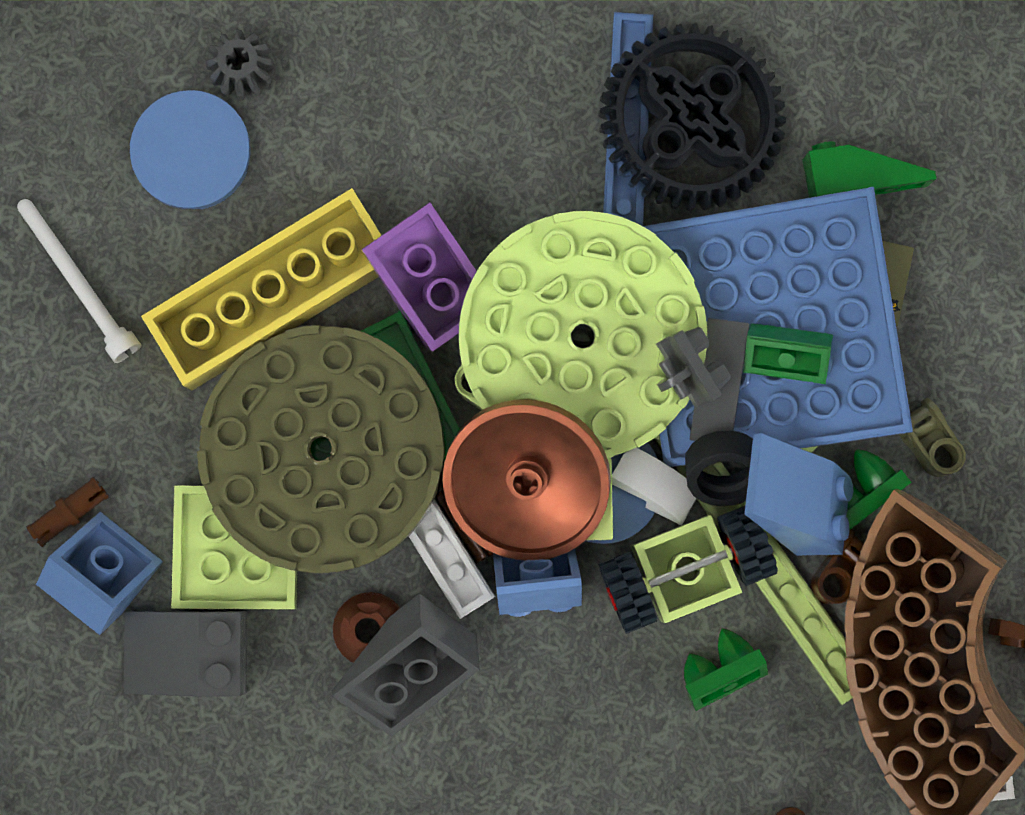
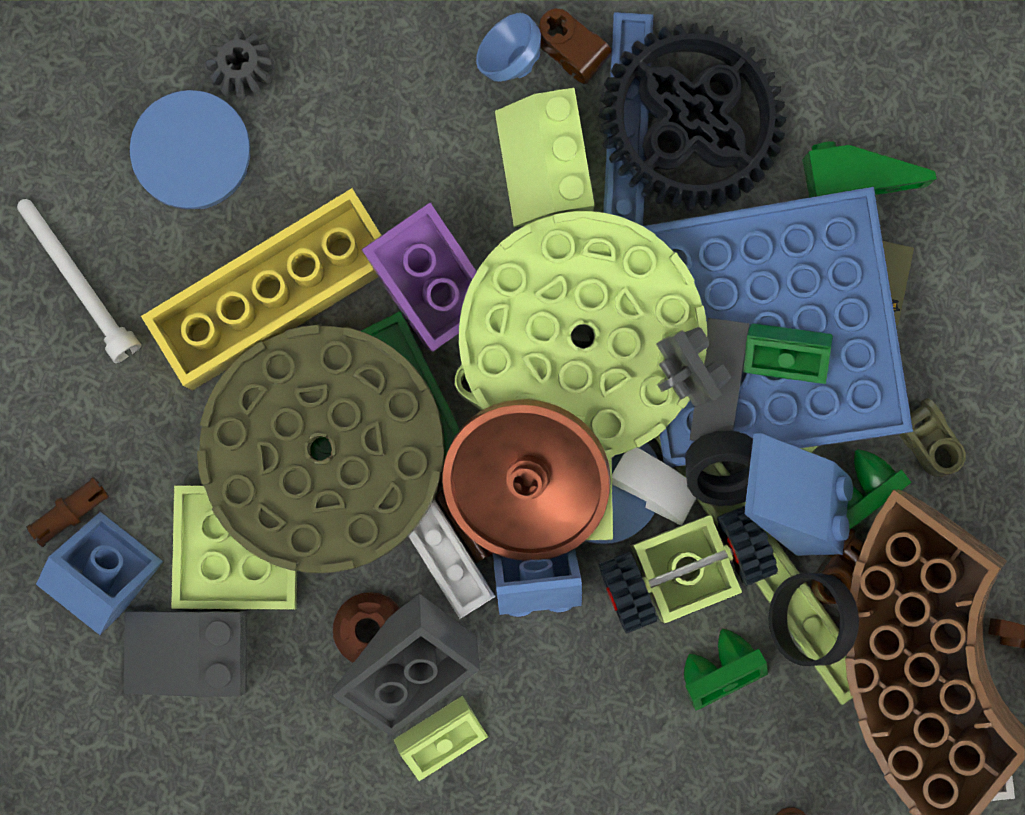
none -> yellowish green slope [394,696,488,781]
none -> medium blue piece [476,13,541,82]
none -> yellowish green slope [495,88,595,227]
none -> reddish brown piece [539,8,612,84]
none -> black tyre [768,573,859,666]

